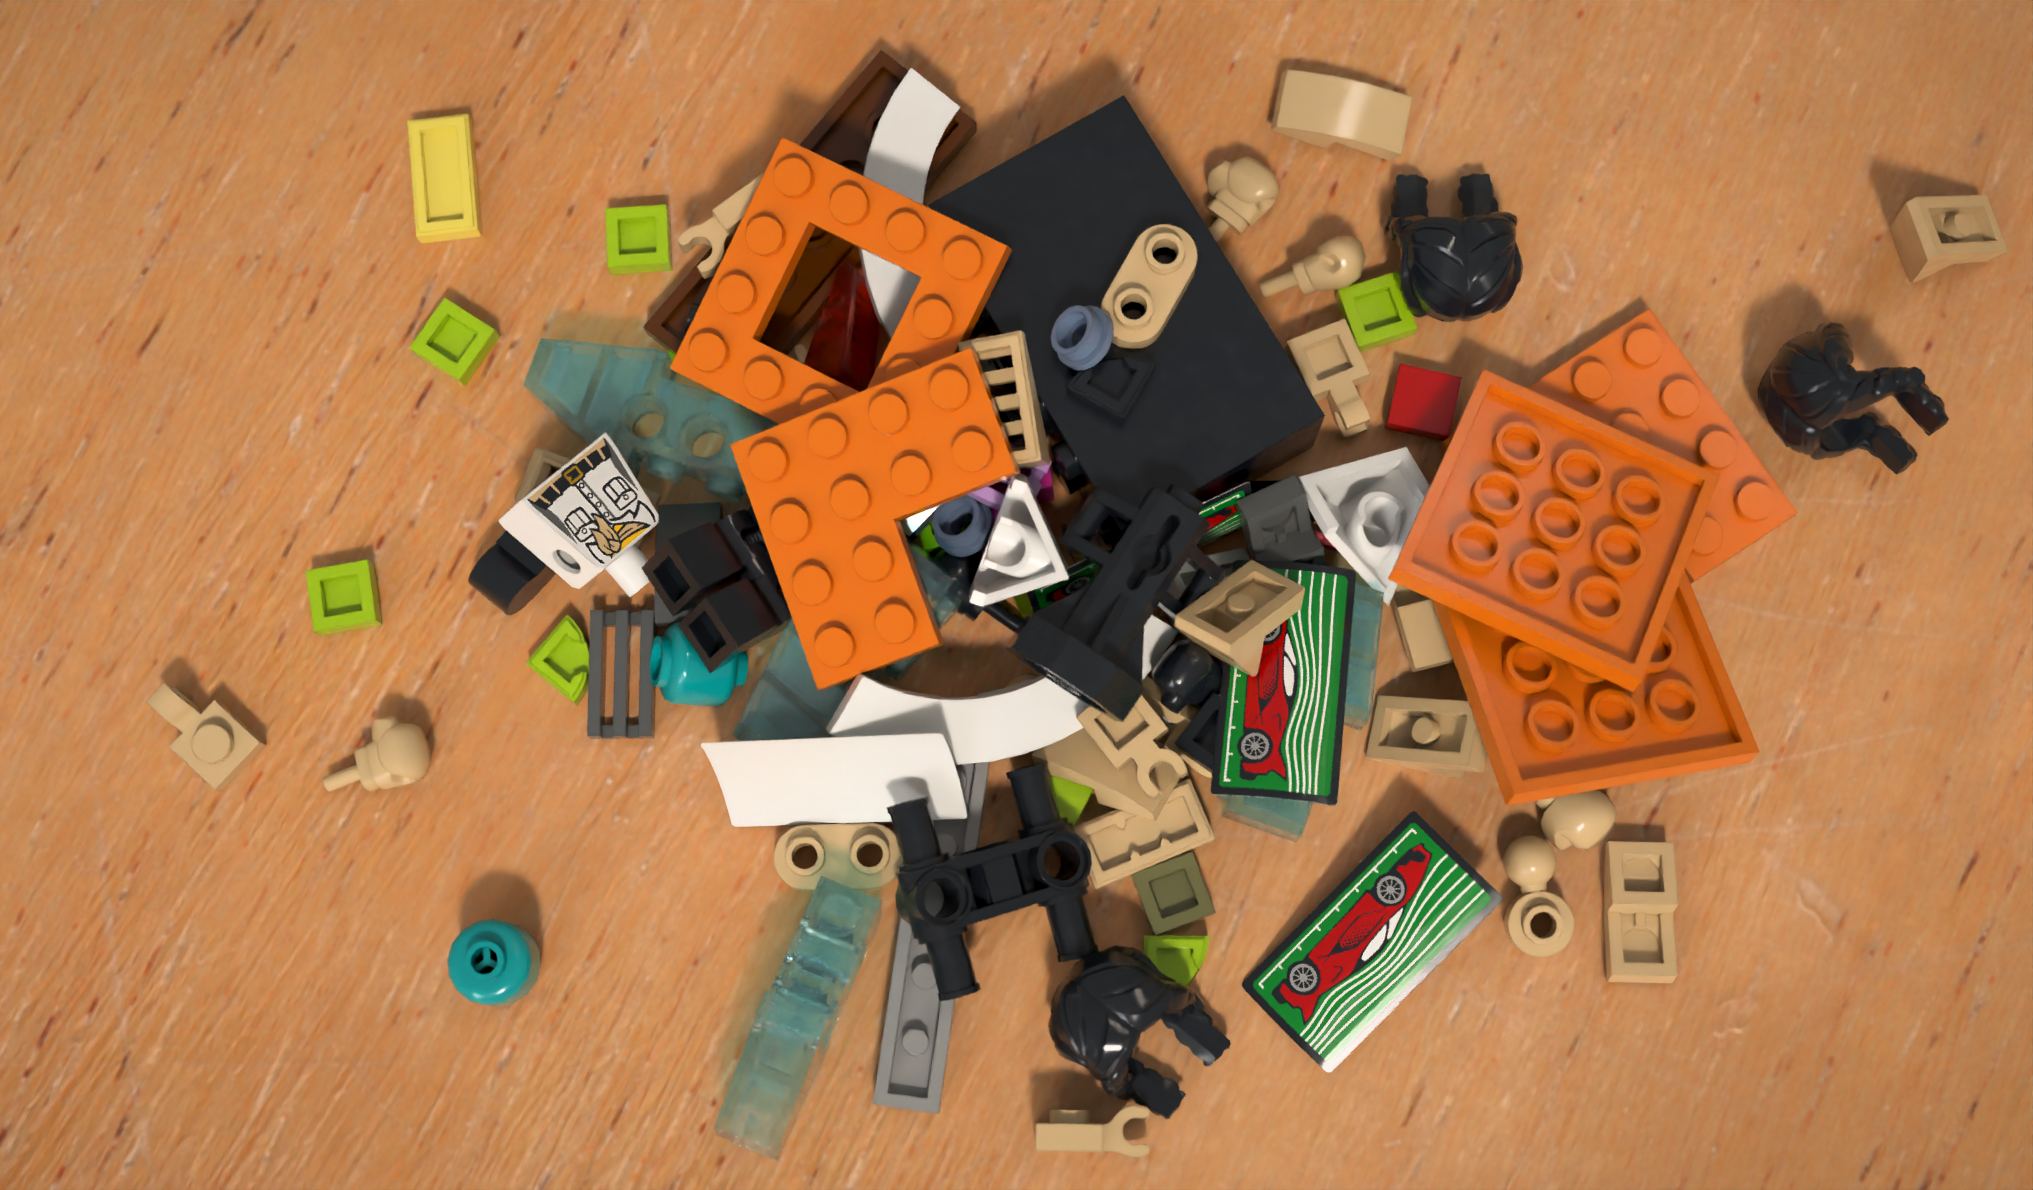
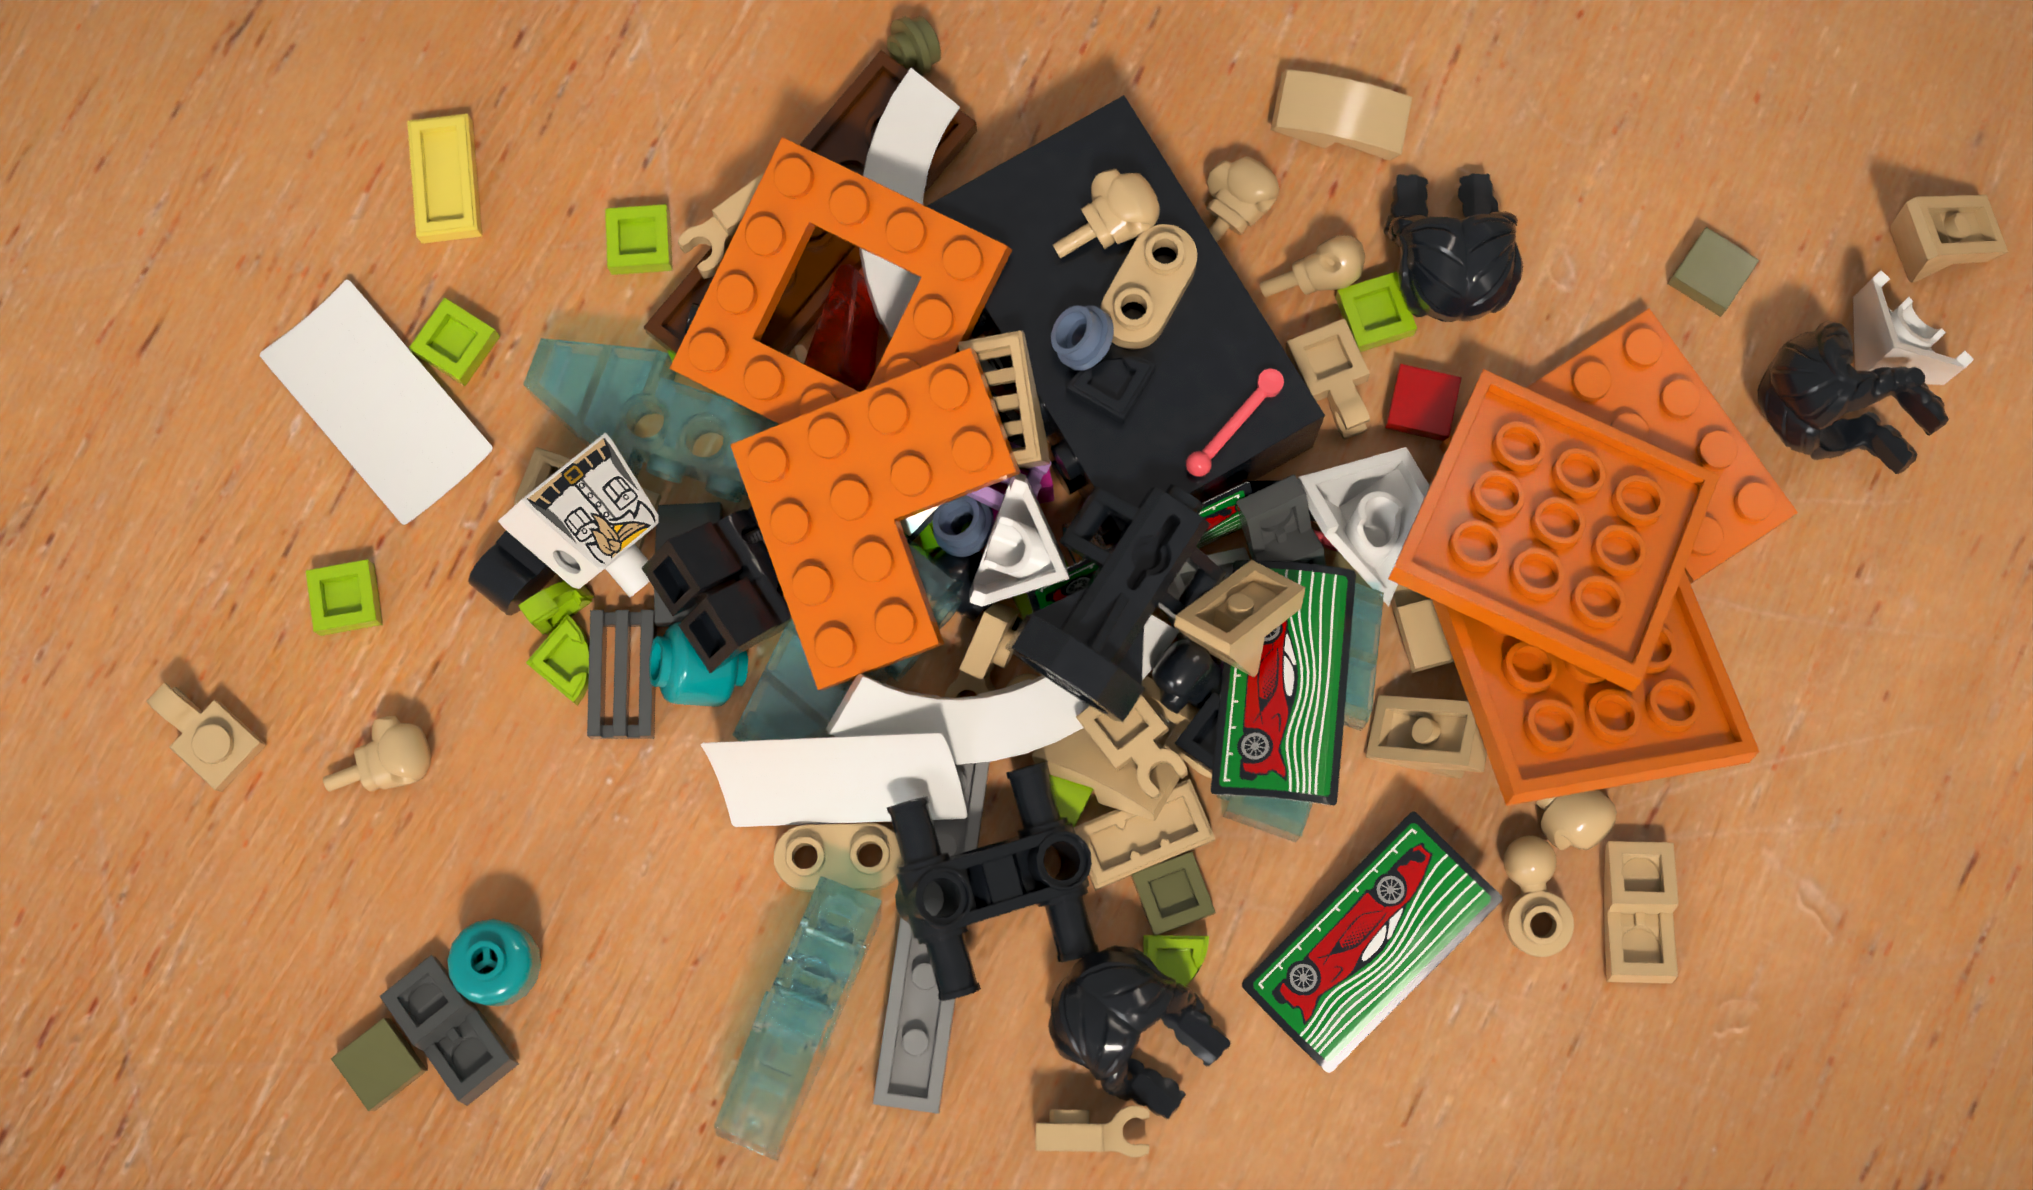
none -> white sticker [260,280,492,525]
none -> olive tile [331,1018,428,1111]
none -> dark grey slope [380,955,519,1106]
none -> lime tile [518,581,594,635]
none -> olive plate [887,16,941,76]
none -> tan plate [945,602,1019,698]
none -> tan piece [1053,169,1160,258]
none -> coral hinge [1186,369,1284,477]
none -> olive tile [1668,227,1760,317]
none -> white slope [1853,270,1974,385]

